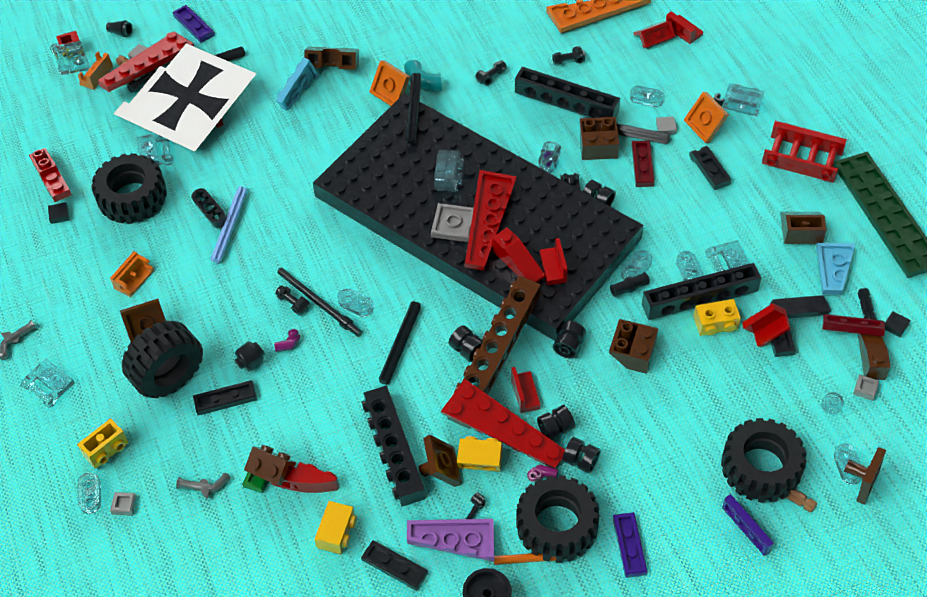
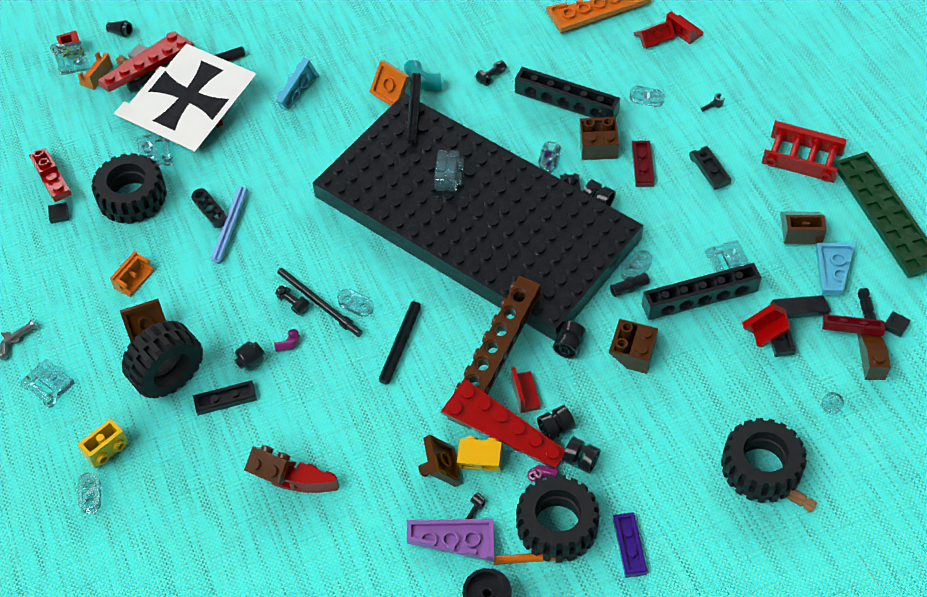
light grey tile [110,492,137,516] -> none
dark purple tile [172,5,215,43] -> none
flat silver piece [176,473,231,500] -> none
green tile [242,472,268,493] -> none
reddish brown arch [304,46,359,70] -> none
yellow brick [314,501,357,554] -> none
black brick [361,385,426,507] -> none
black tile [361,540,428,591] -> none
light grey tile [431,203,473,242] -> none
black wheel [448,325,483,362] -> none
red wing [464,170,516,271] -> none
red slope [492,228,545,283] -> none
red panel [540,238,567,286] -> none
black bar [552,46,586,65] -> none
black axle [583,117,670,144] -> none
light grey tile [656,116,677,134] -> none
clear light blue plate [676,251,703,281] -> none
orange tile [684,92,729,143] -> none
yellow brick [693,299,741,336] -> none
dark purple tile [722,494,774,556] -> none
clear light blue brick [723,83,764,117] -> none
clear light blue plate [834,443,861,485] -> none
reddish brown tile [844,447,886,505] -> none
light grey tile [853,374,879,401] -> none

